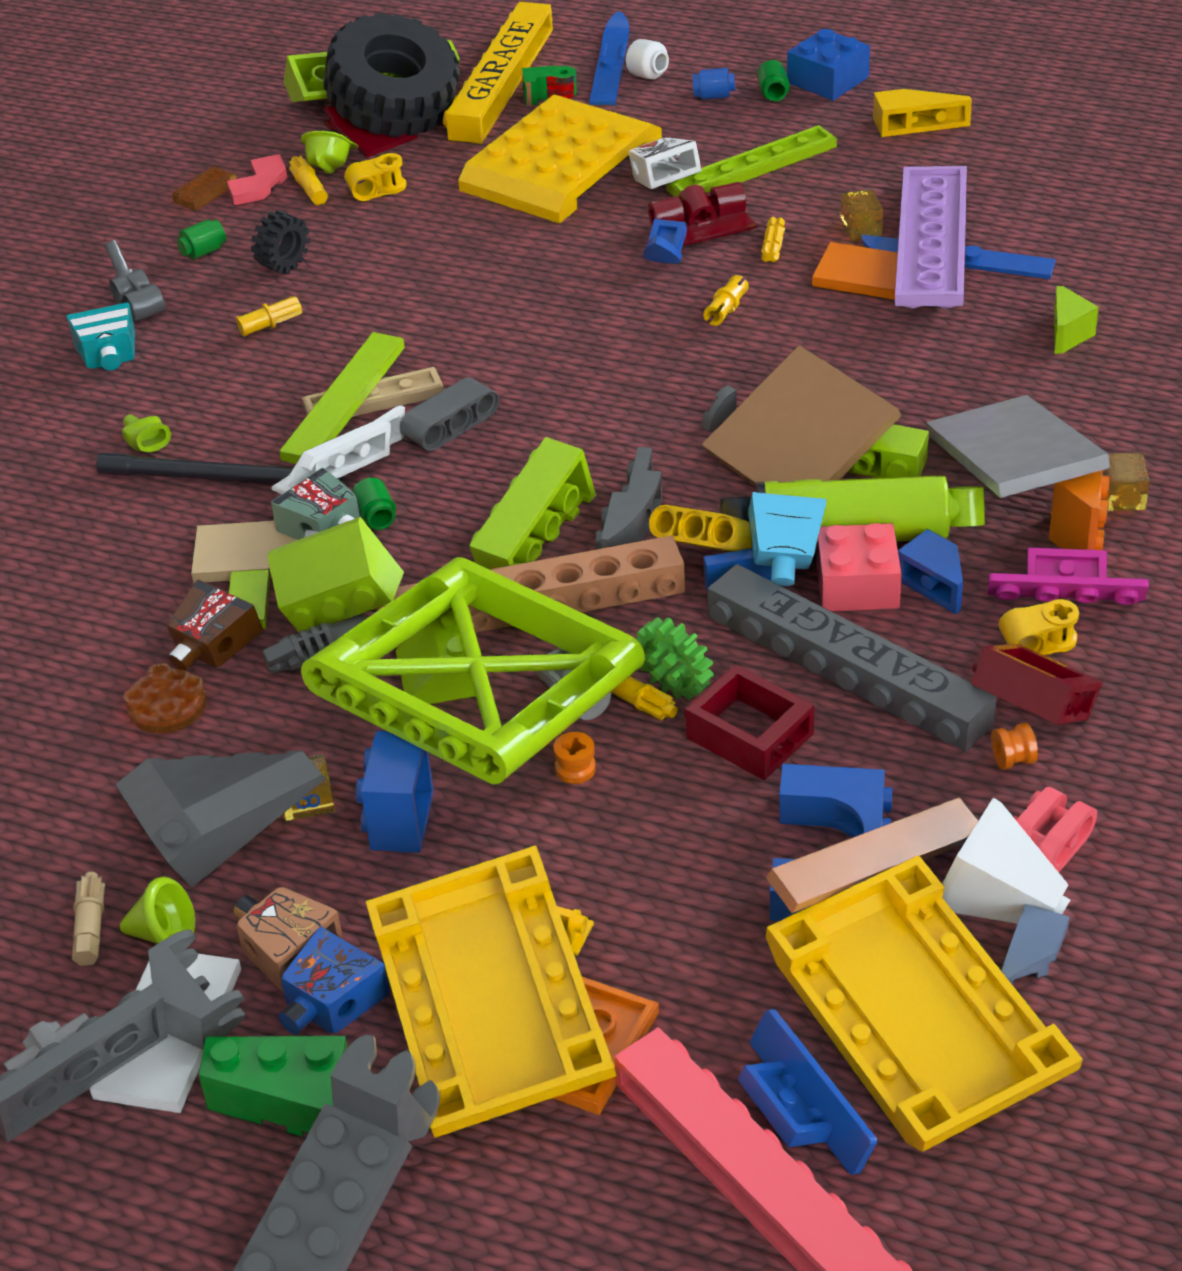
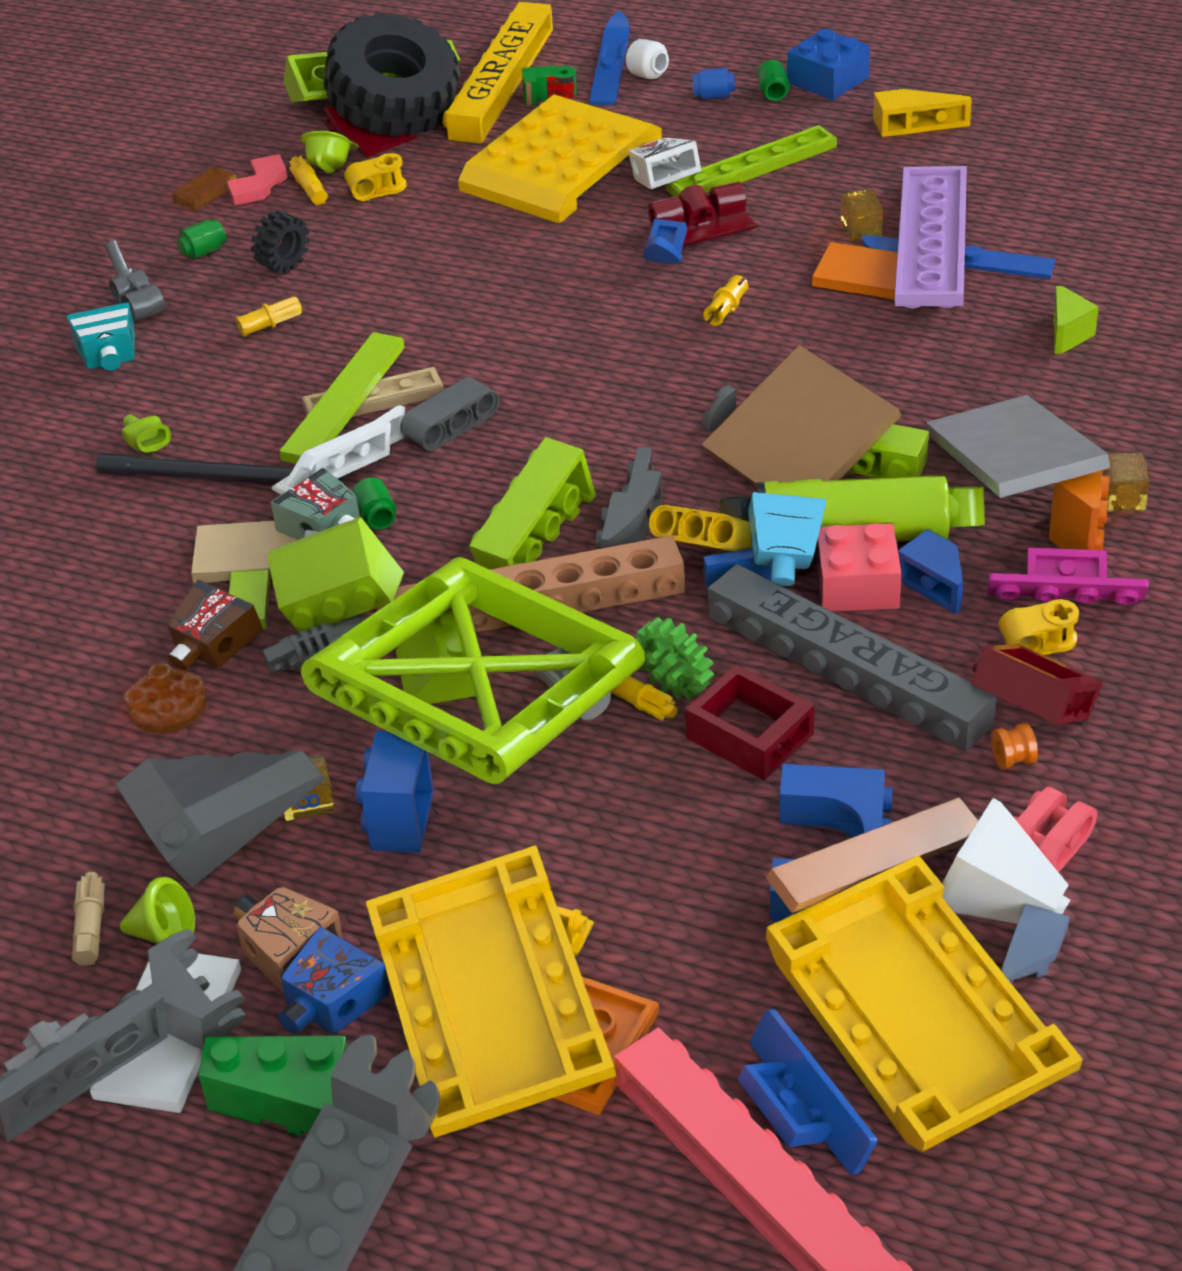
orange wheel [553,732,596,784] -> none
yellow axle [761,217,785,263] -> none

